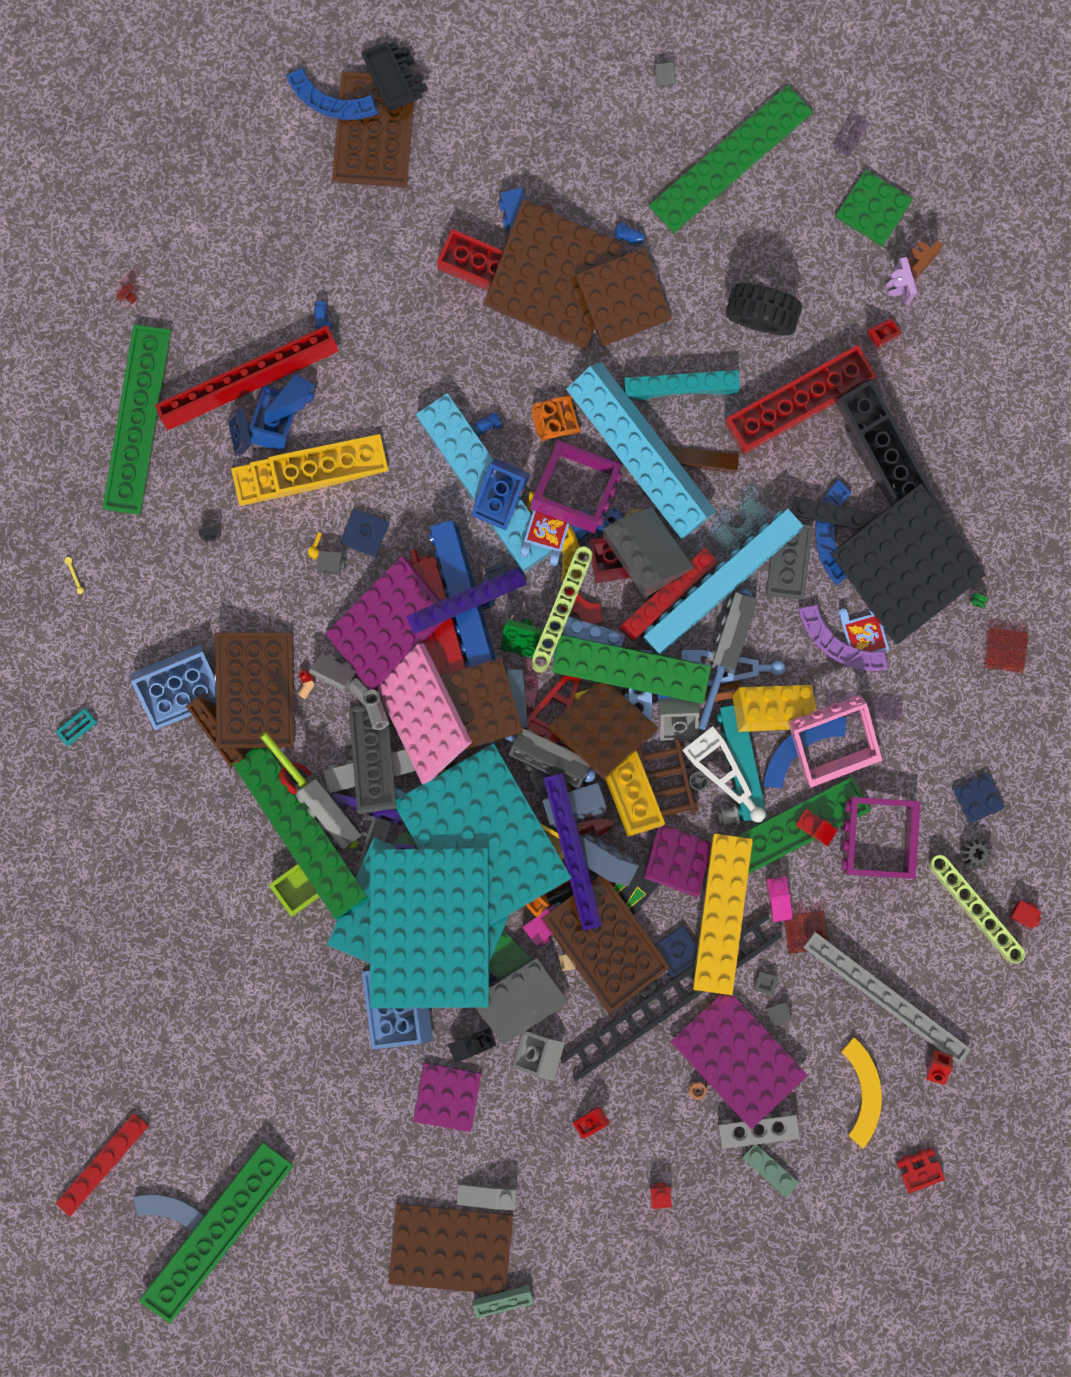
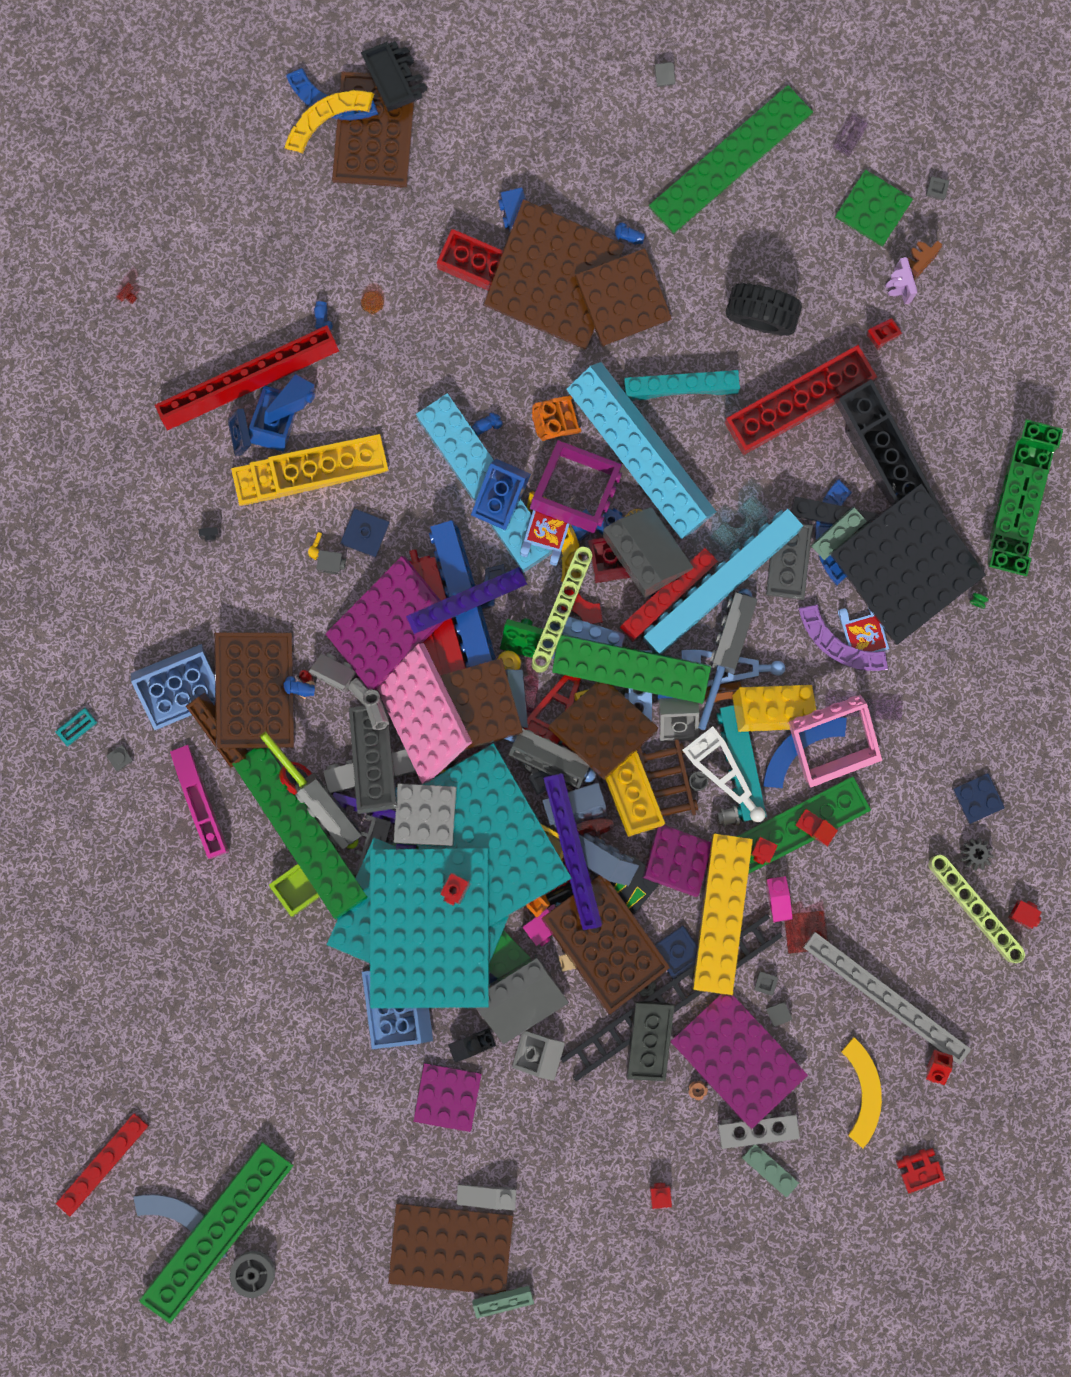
light yellow hinge [65,557,84,594] -> none
green plate [102,324,172,515] -> none
red slope [572,1107,611,1139] -> none
reddish brown slope [666,445,739,473] -> none
magenta window [841,796,921,879] -> none
clear red slope [984,627,1028,673] -> none
none -> dark grey plate [106,745,133,772]
none -> dark pink slope [170,745,229,859]
none -> dark grey wheel [230,1251,275,1298]
none -> yellow tile [284,90,374,153]
none -> blue arm [284,676,315,698]
none -> clear orange plate [361,291,384,314]
none -> light grey plate [394,784,457,846]
none -> red brick [440,873,471,906]
none -> yellow head [497,651,521,670]
none -> pearl dark grey plate [626,1001,674,1082]
none -> red brick [751,837,778,865]
none -> sand green plate [810,507,867,560]
none -> dark grey plate [926,176,949,201]
none -> green slope [988,419,1063,577]

